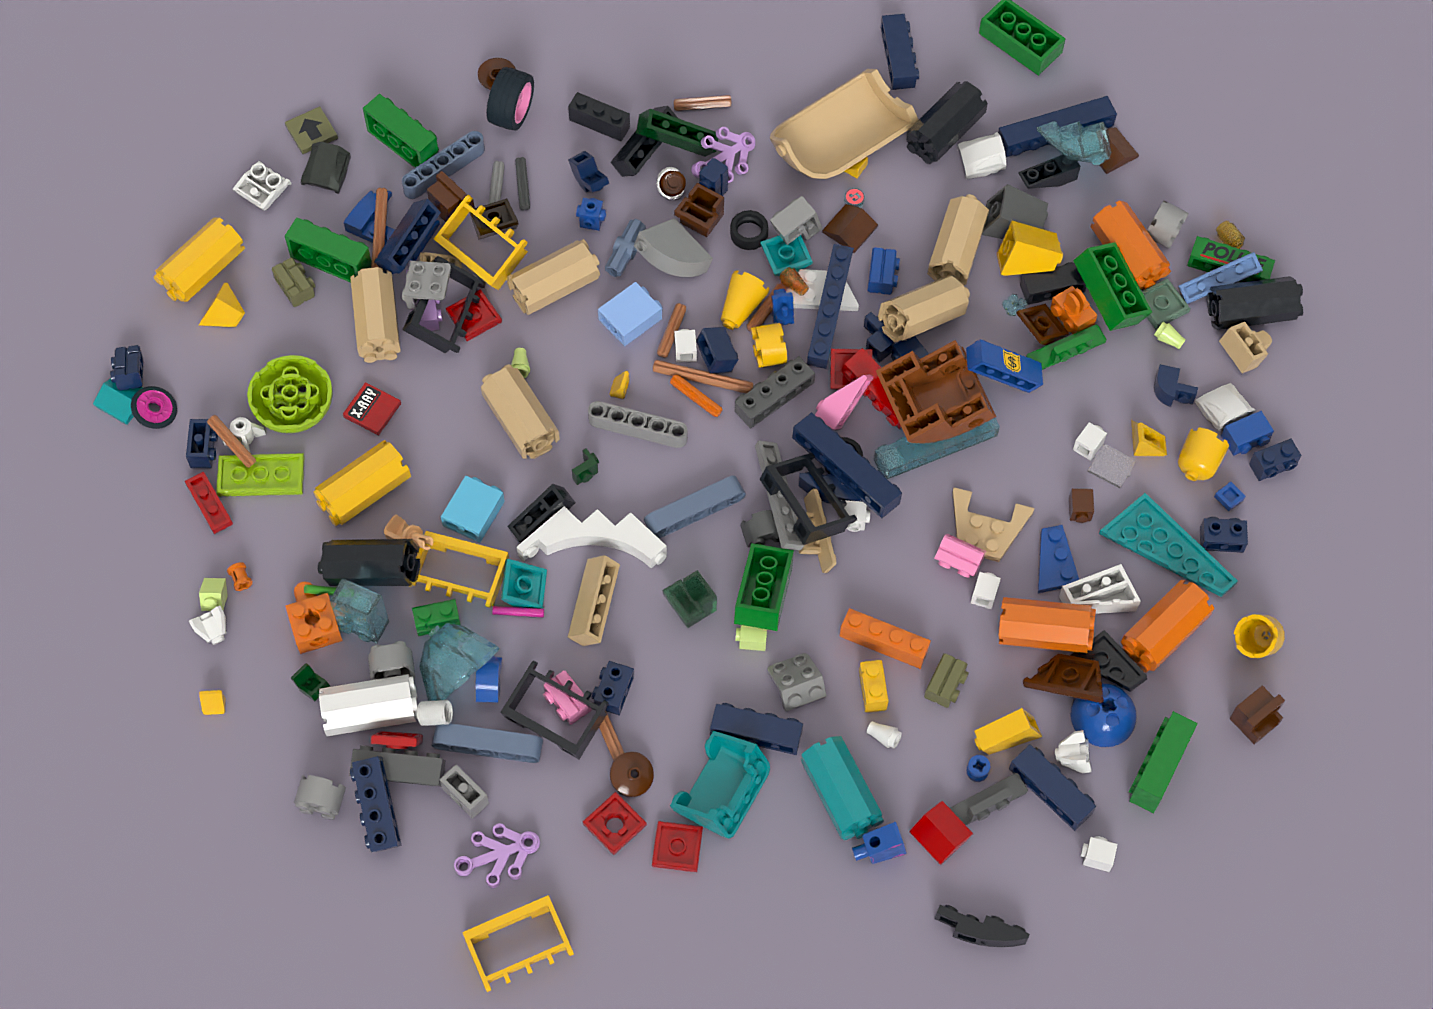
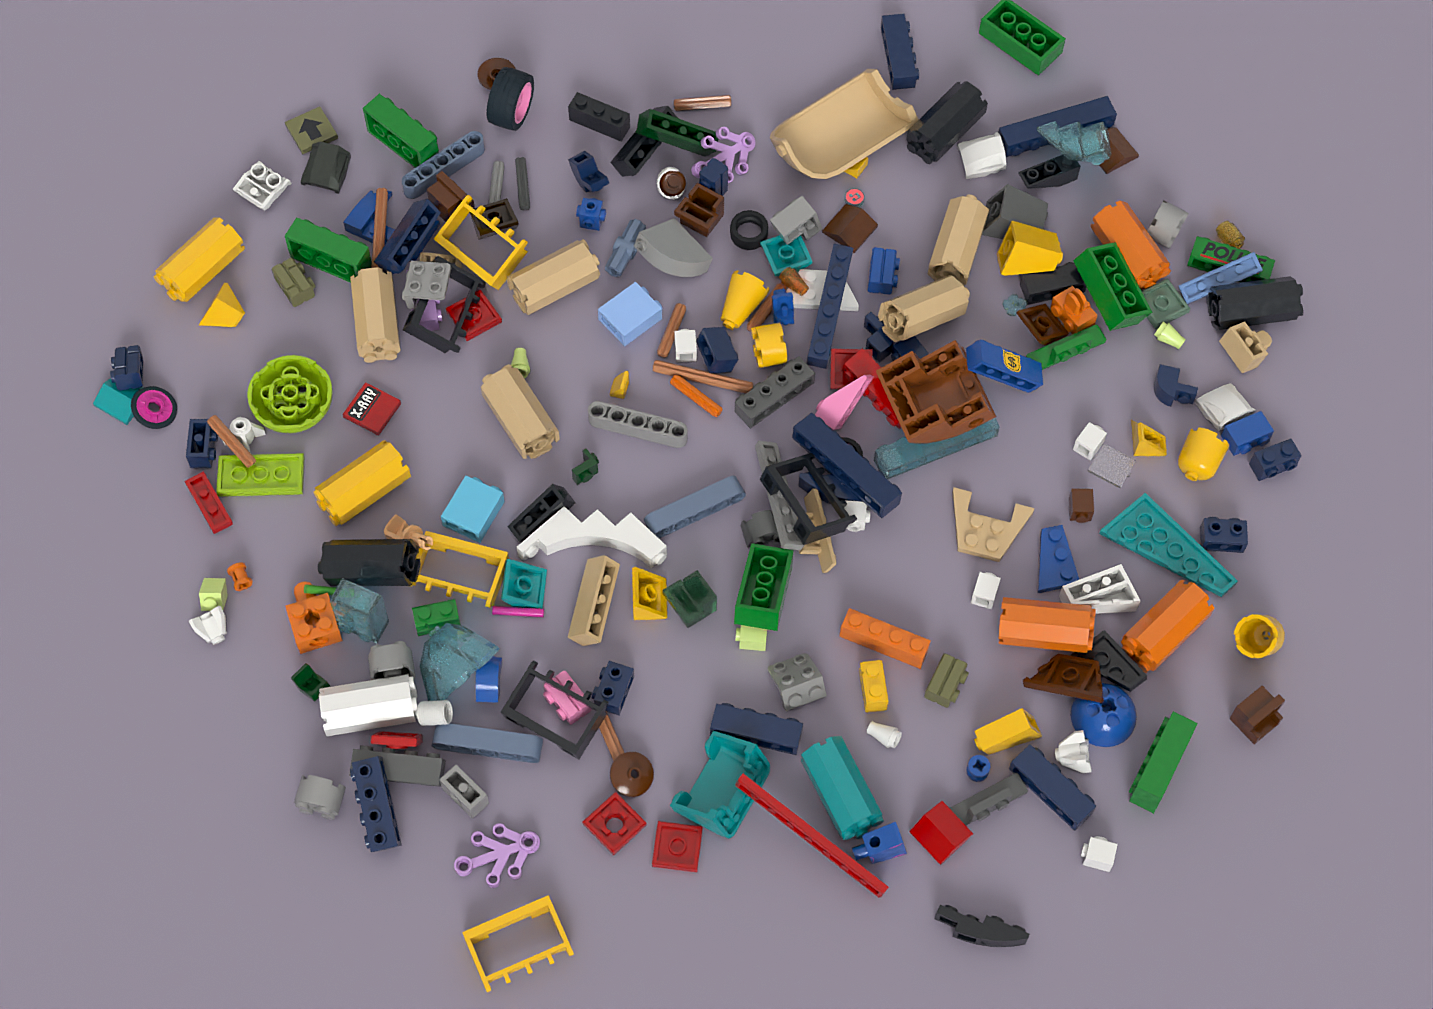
yellow slope [199,690,226,715] -> none
bright pink brick [934,534,986,578] -> none
blue plate [1214,482,1246,511] -> none
none -> yellow slope [632,567,667,620]
none -> red tile [735,773,889,898]

